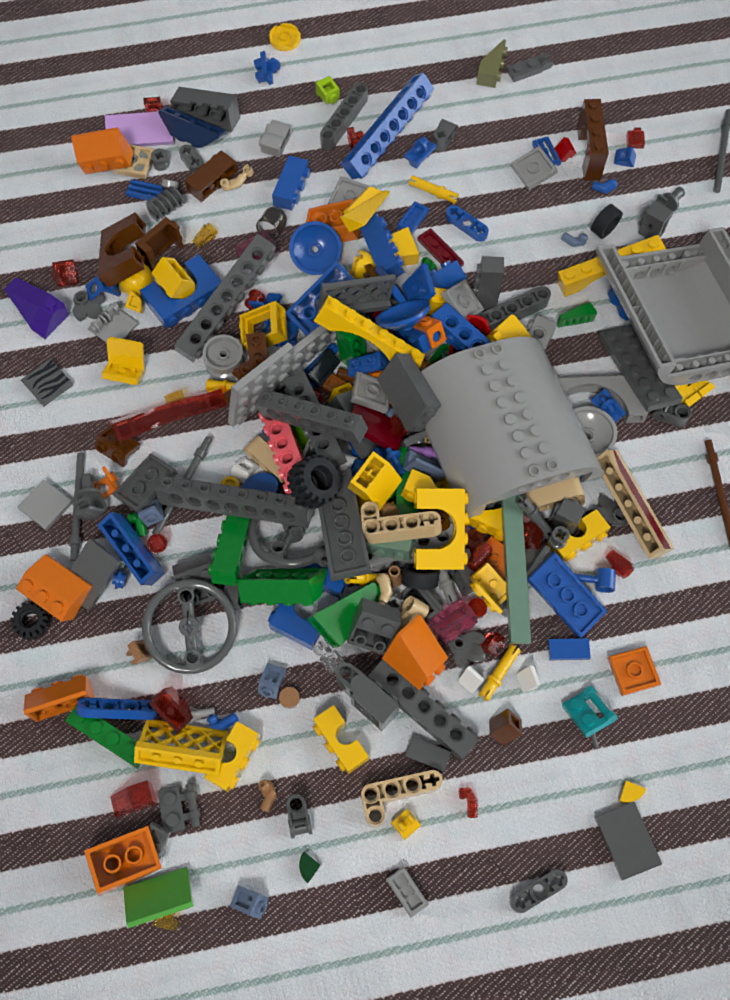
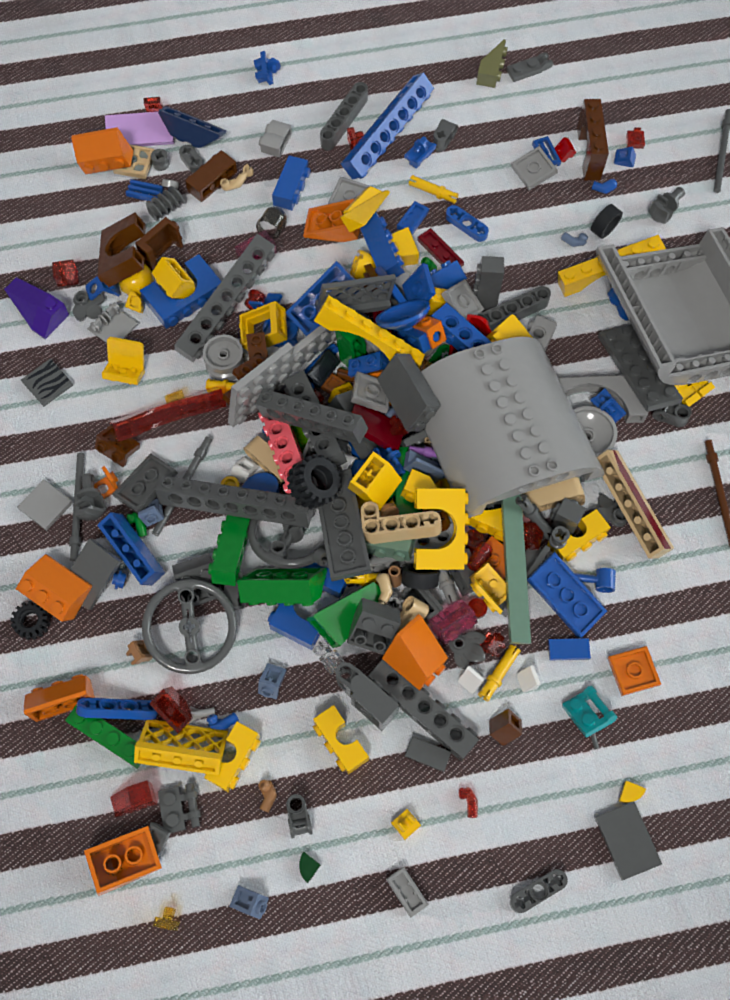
bright green tile [123,867,194,928] -> none
clear red wheel [147,534,168,553] -> none
dark grey wedge [170,87,240,132] -> none
clear yellow cone [192,223,218,248] -> none
yellow tile [269,23,301,52] -> none
medium nougat tile [279,687,300,709] -> none
blue dish [289,221,342,275] -> none
lime brick [315,76,340,104] -> none
tan beam [361,770,443,827] -> none
green slope [557,302,597,328] -> none
clear red cone [605,550,635,579] -> none
dark grey brick [638,201,673,239] -> none

